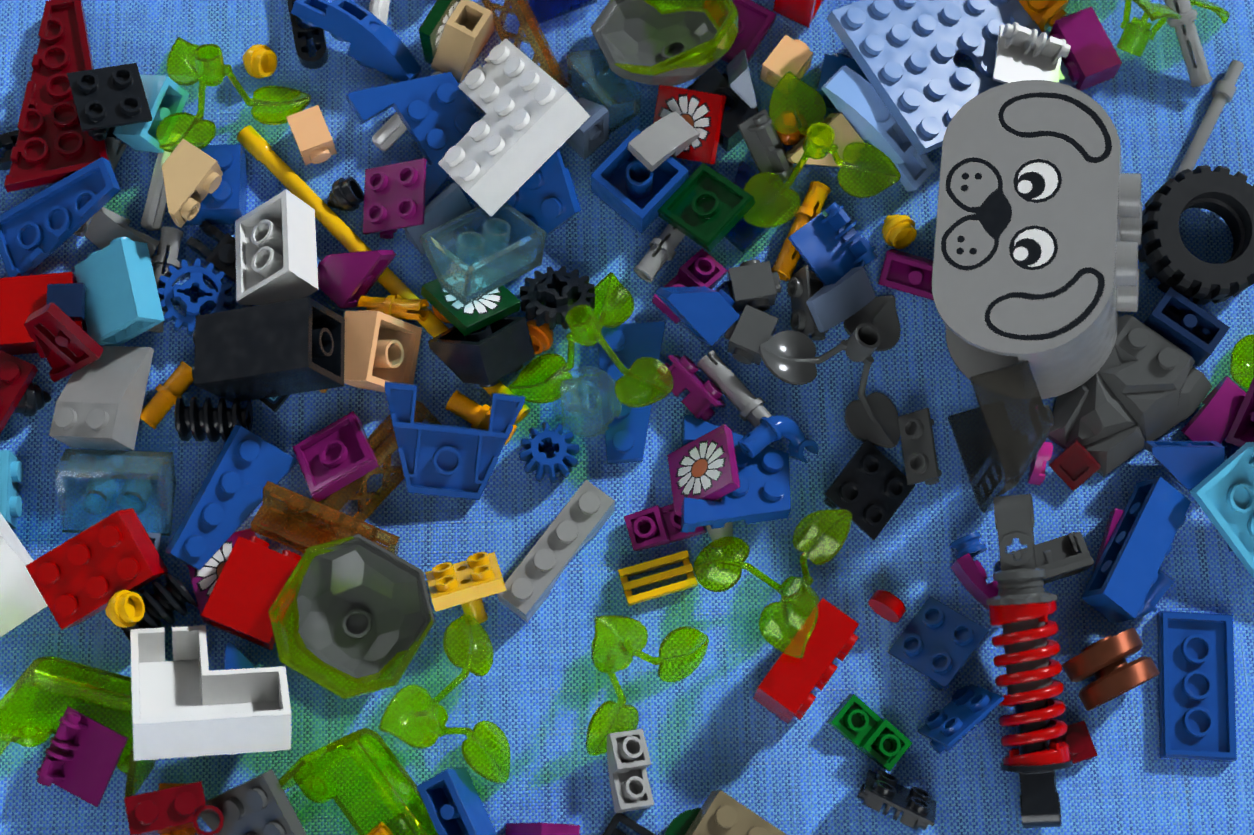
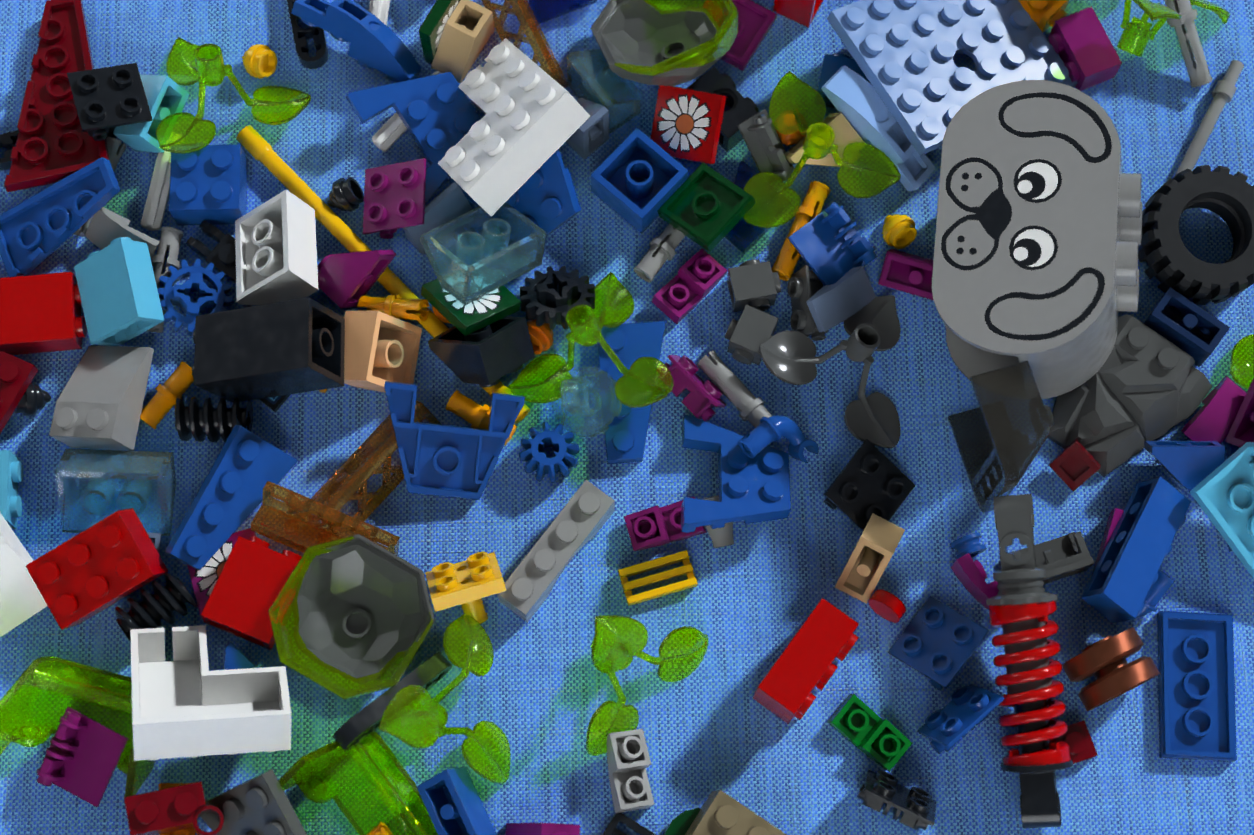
dark red wing [24,302,104,382] -> none
dark blue tile [46,283,86,321] -> none
yellow plate [105,590,145,628] -> none
tan slope [162,139,223,228] -> none
light nougat brick [286,105,337,165] -> none
magenta tile [293,411,379,503] -> none
light grey slope [627,111,700,172] -> none
blue slope [654,286,740,346] -> none
tile [667,424,740,517] -> none
clear neon green plant [693,509,852,658] -> none
sand blue slope [726,50,757,108] -> none
light nougat brick [760,34,813,97] -> none
dark grey hinge [898,408,942,485] -> none
white hinge [992,22,1071,84] -> none
dark pink tile [1028,441,1053,486] -> none
none -> black beam [333,652,452,751]
none -> tan slope [835,513,905,604]

